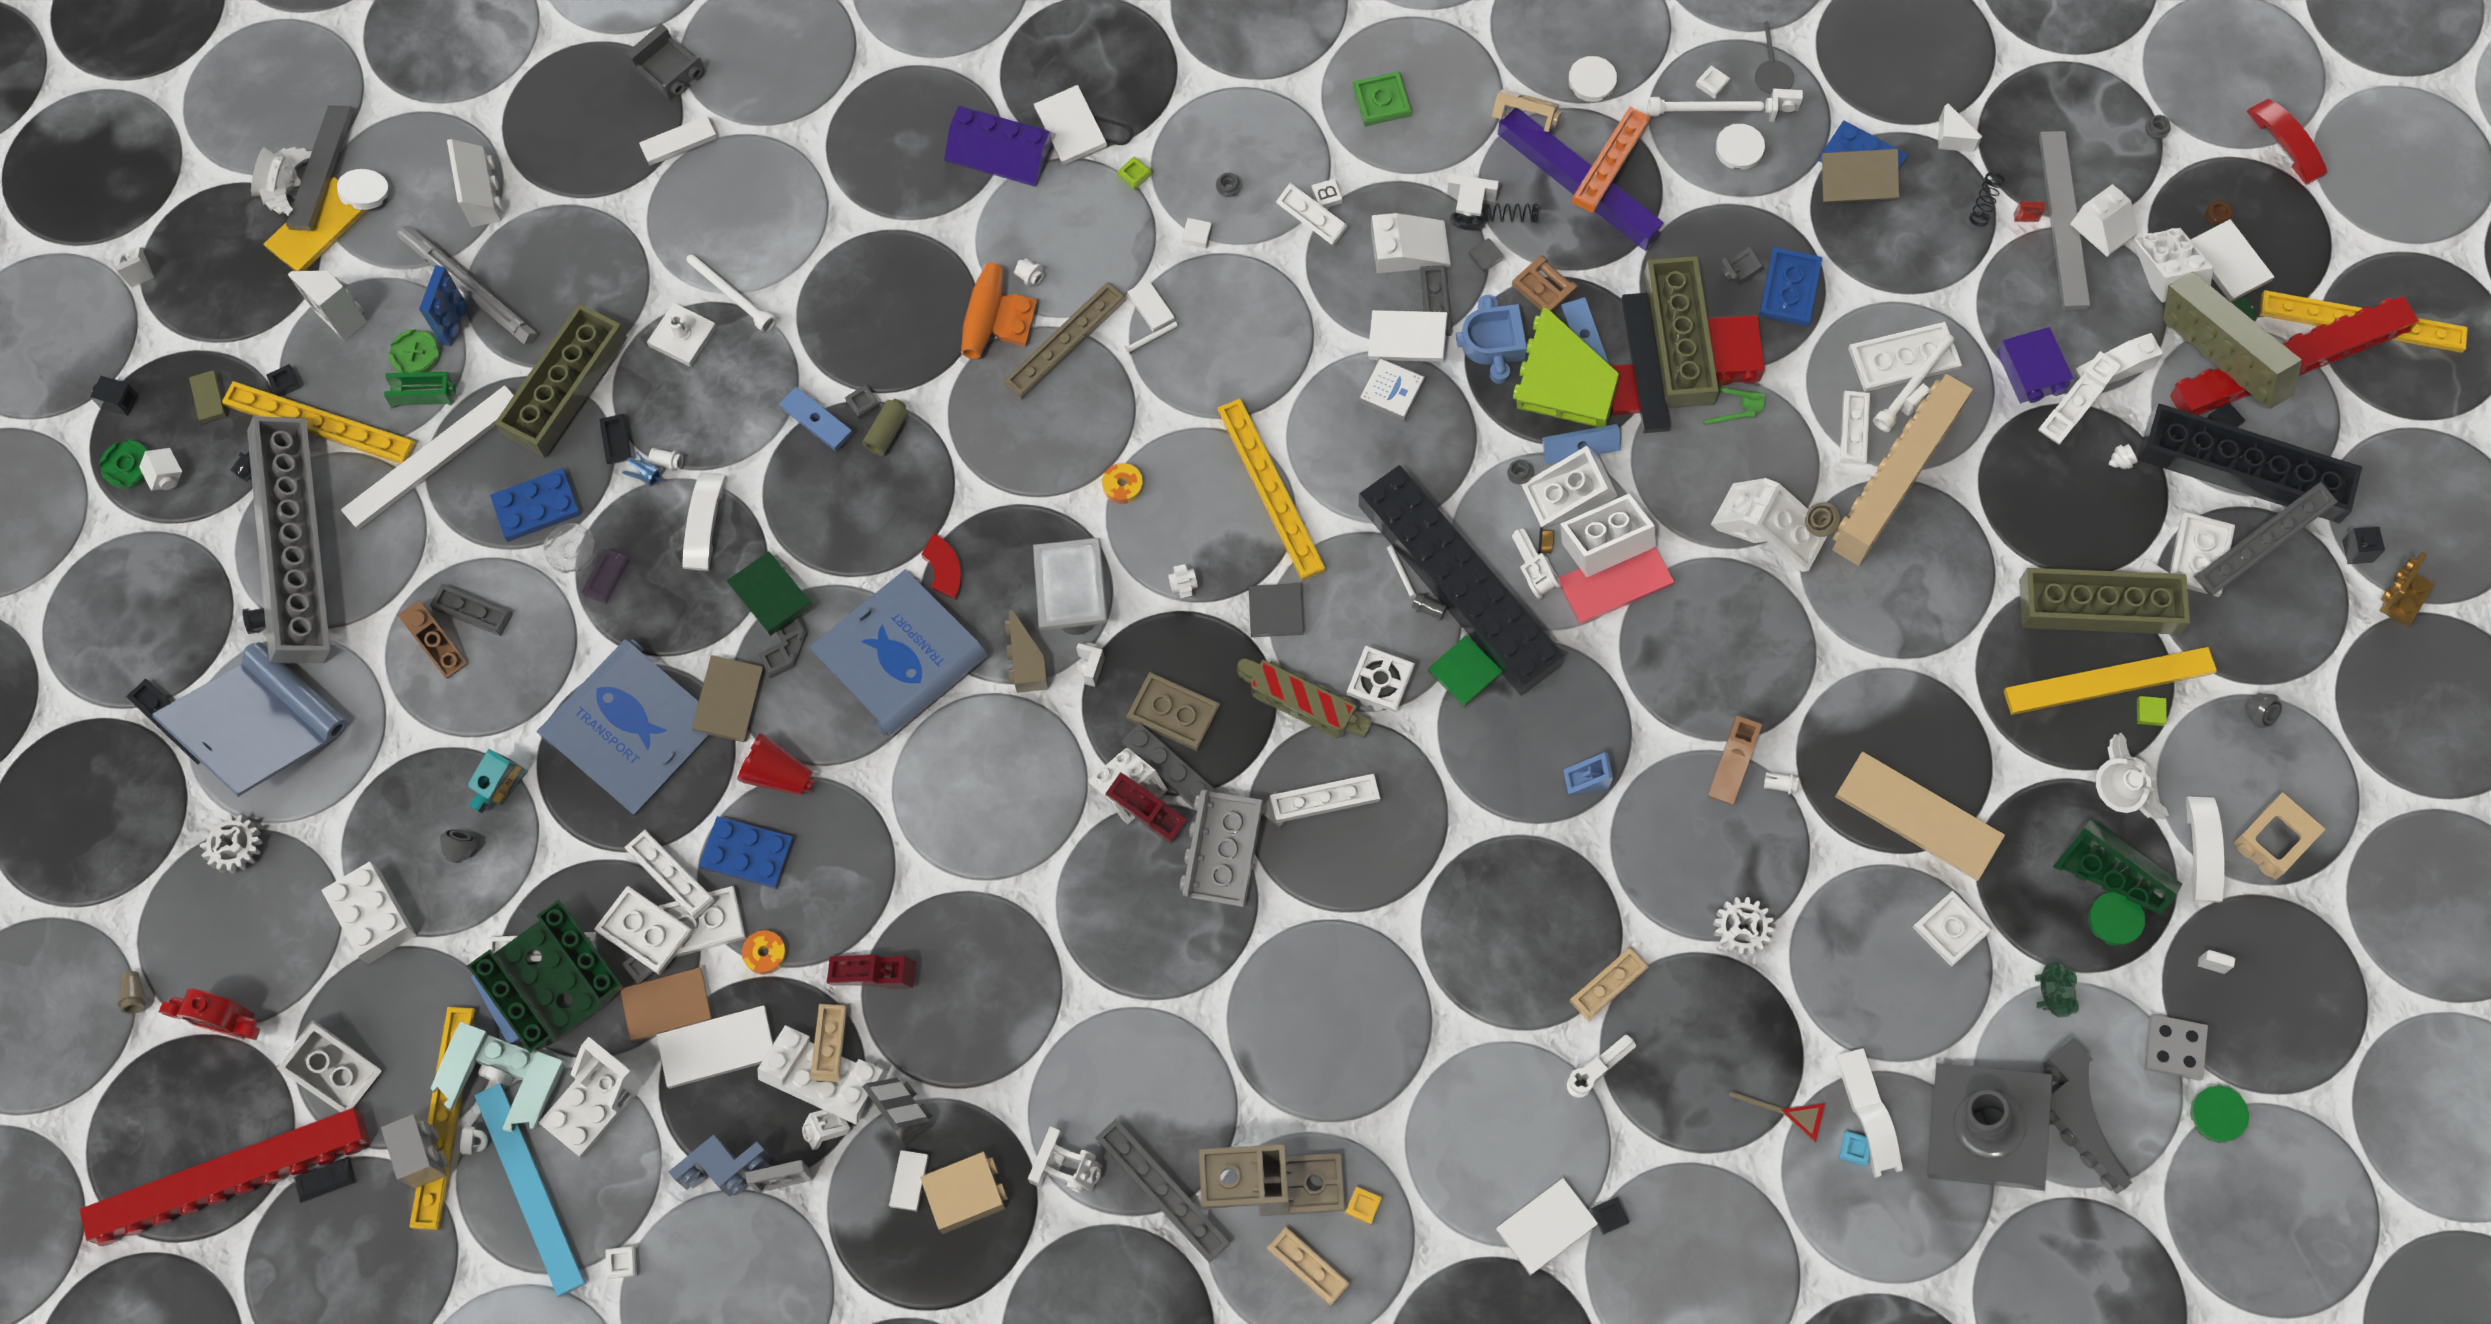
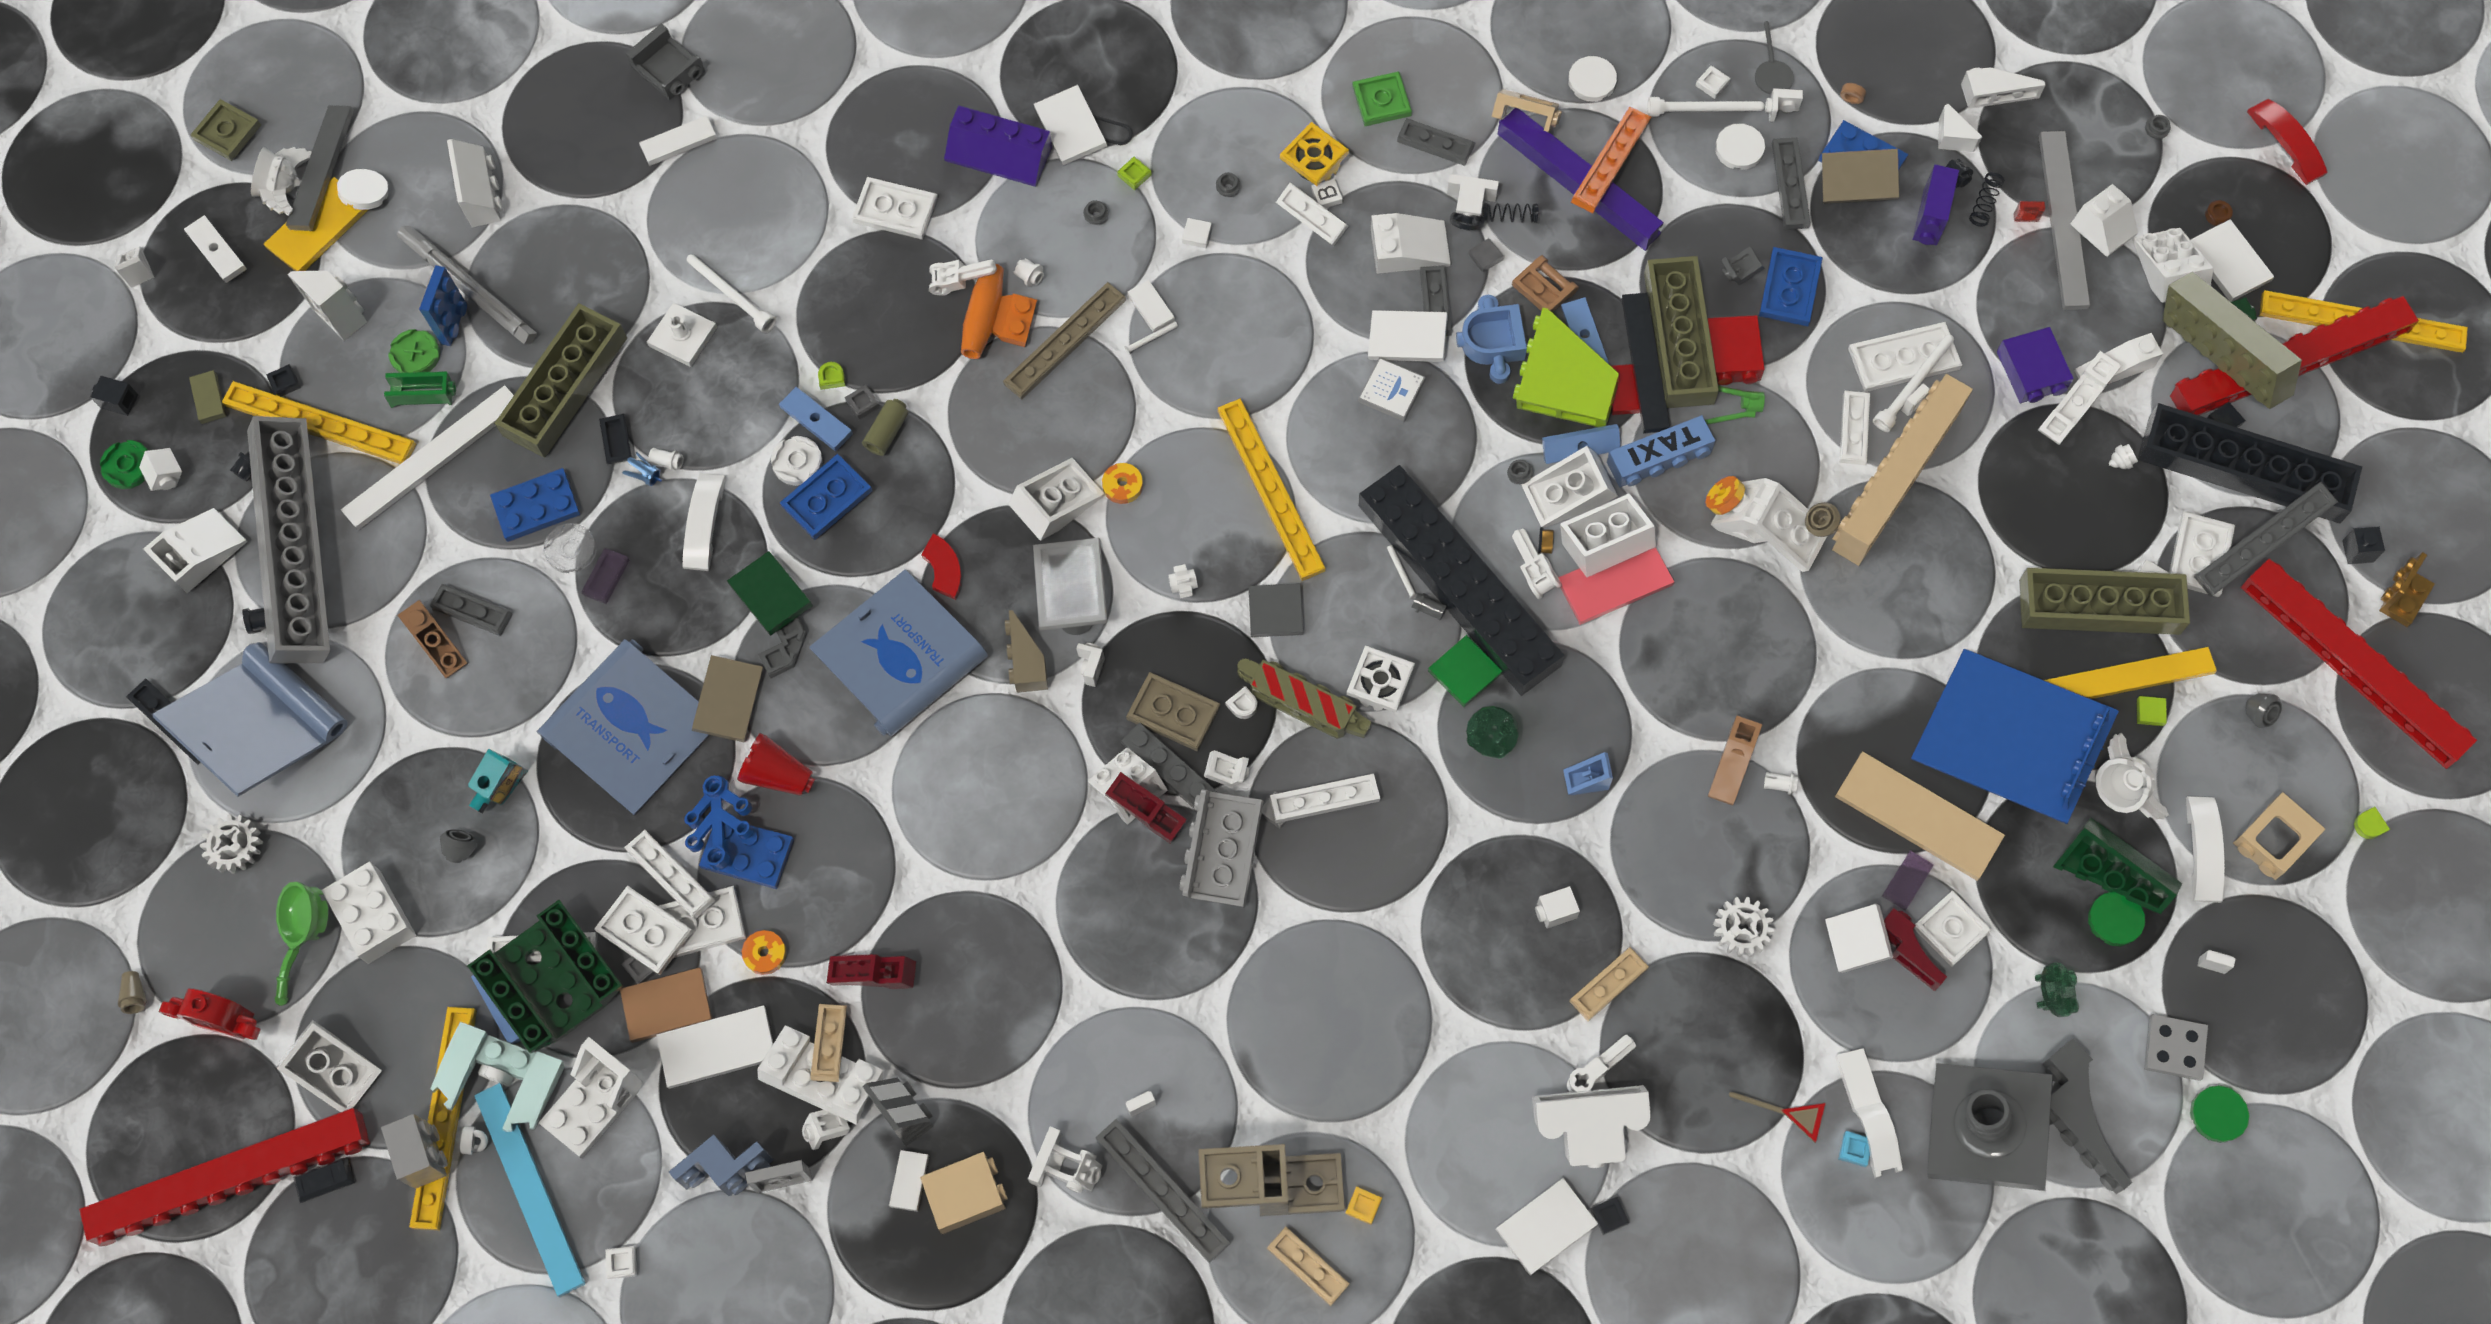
none -> white slope [143,508,247,593]
none -> white tile [184,215,246,283]
none -> olive plate [190,99,261,161]
none -> bright green piece [275,882,328,1006]
none -> blue plant [684,775,753,870]
none -> white tile [771,436,823,486]
none -> blue plate [780,454,872,540]
none -> lime tile [818,362,846,390]
none -> white tile [852,177,938,240]
none -> white connector [929,260,997,296]
none -> white slope [1008,458,1104,541]
none -> dark grey plate [1083,200,1108,225]
none -> white tile [1126,1091,1156,1117]
none -> white bracket [1204,750,1249,787]
none -> white tile [1225,686,1257,719]
none -> yellow piece [1280,122,1349,186]
none -> dark grey tile [1397,118,1474,166]
none -> clear green plate [1466,706,1520,759]
none -> white brick [1532,1085,1650,1168]
none -> white brick [1535,886,1580,928]
none -> medium blue brick [1607,415,1715,488]
none -> piece [1705,476,1745,515]
none -> dark grey plate [1772,137,1811,230]
none -> white tile [1825,904,1893,973]
none -> medium nougat tile [1840,83,1866,104]
none -> clear purple tile [1882,850,1934,910]
none -> dark red slope [1884,908,1947,991]
none -> blue door [1911,649,2119,824]
none -> dark purple brick [1912,164,1959,246]
none -> black hose [1946,159,1973,188]
none -> white slope [1961,67,2045,109]
none -> red brick [2240,558,2477,769]
none -> lime tile [2354,807,2390,839]

